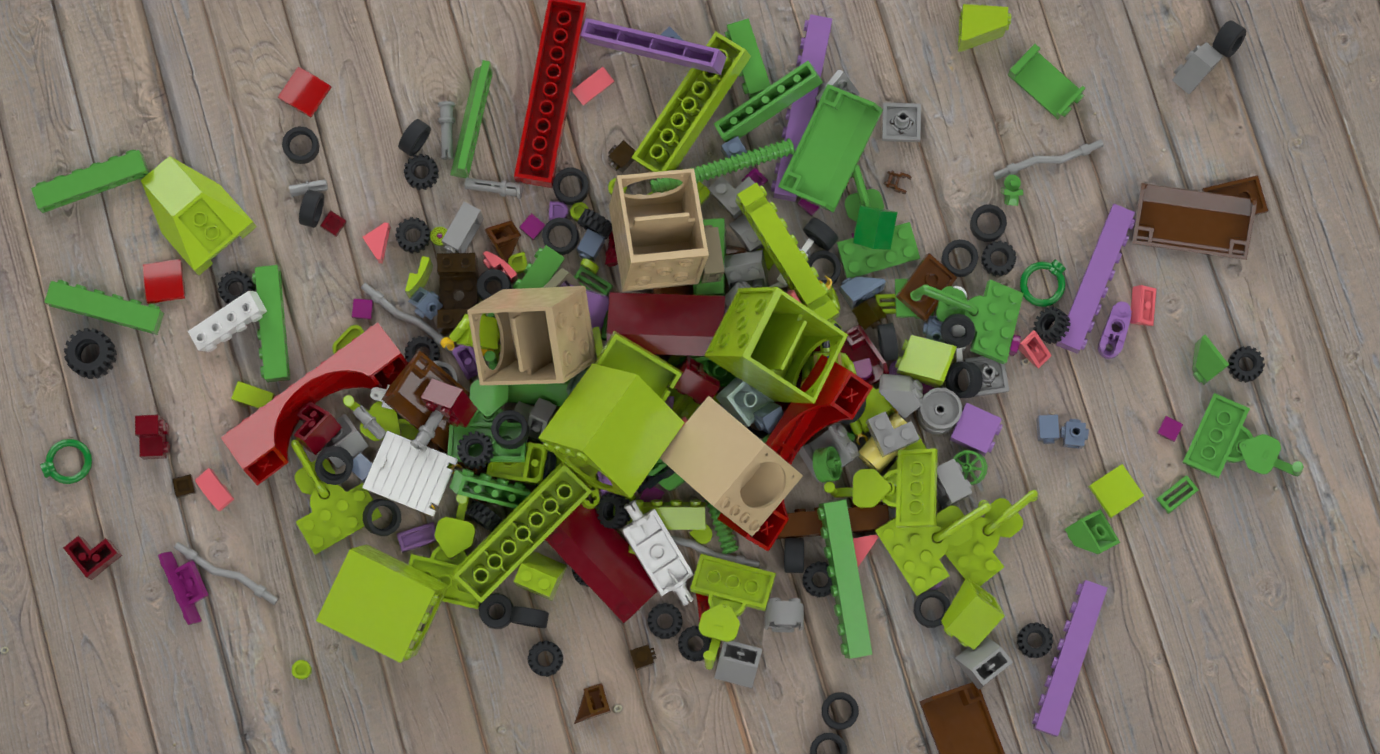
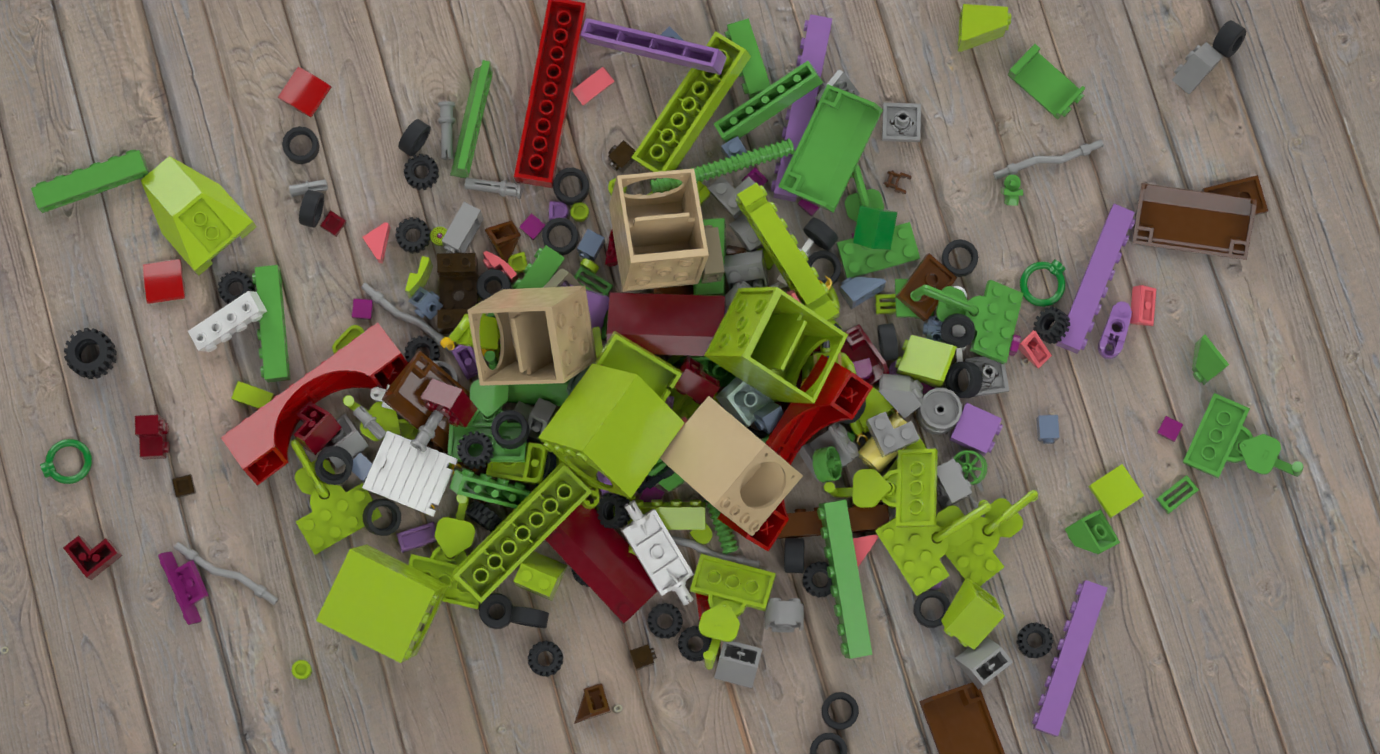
bright green brick [44,280,164,335] -> none
coral slope [195,468,234,512] -> none
black tyre [577,208,613,240] -> none
dark brown brick [852,298,887,330] -> none
black tyre [970,204,1007,242] -> none
black tyre [981,240,1016,277] -> none
sand blue brick [1060,419,1089,449] -> none
black tyre [1227,346,1265,383] -> none

